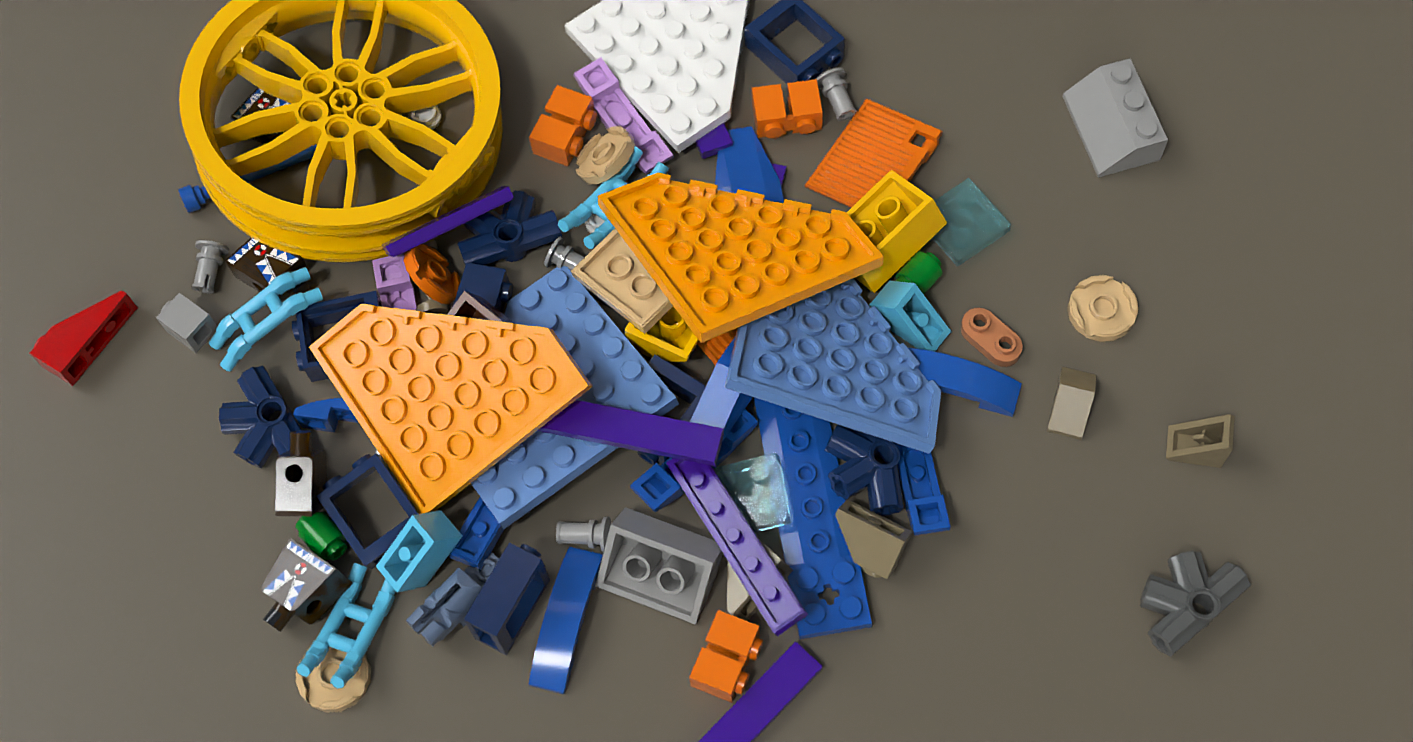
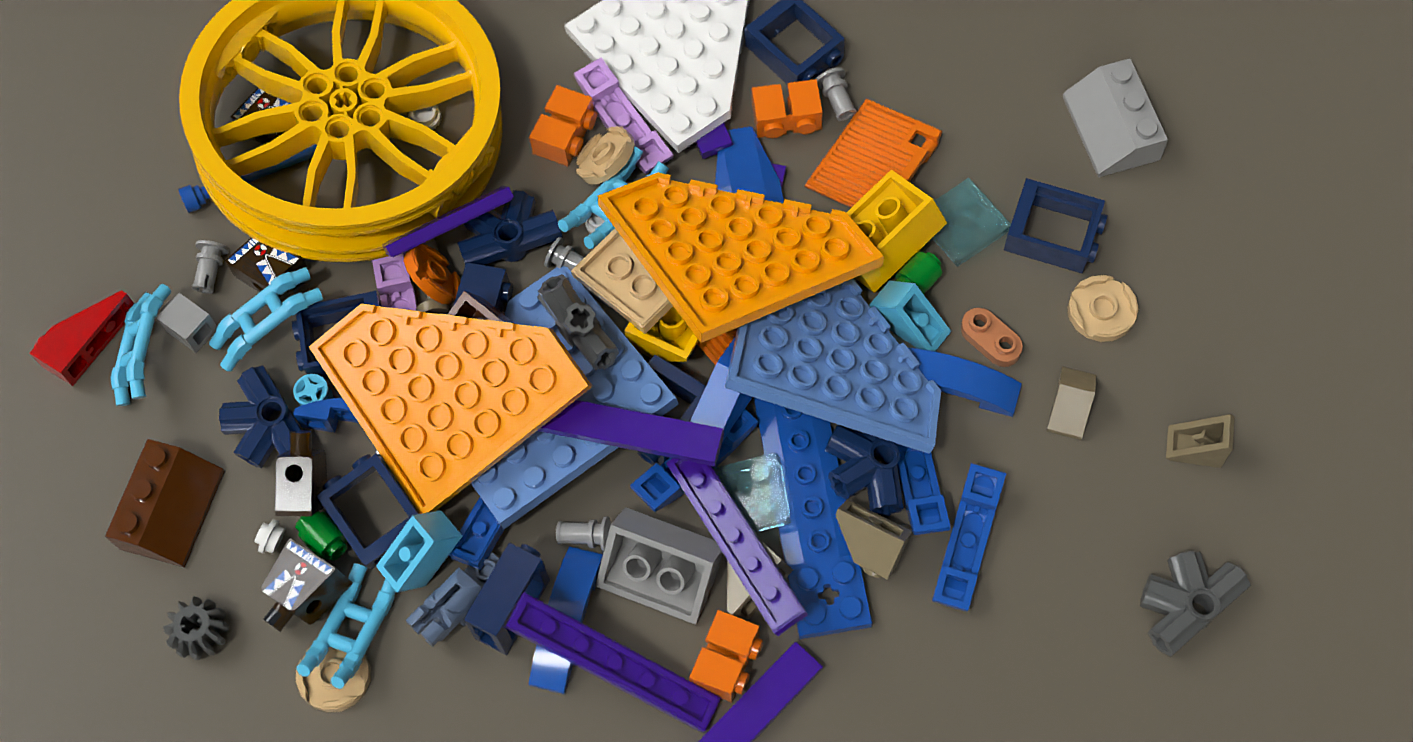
none -> reddish brown slope [105,439,225,568]
none -> medium azure piece [111,284,171,406]
none -> dark grey gear [163,596,230,660]
none -> white plate [254,519,286,554]
none -> medium azure wheel [293,374,334,406]
none -> dark purple tile [505,592,721,733]
none -> dark grey piece [537,274,619,371]
none -> blue slope [932,463,1006,612]
none -> dark blue window [1004,178,1108,273]

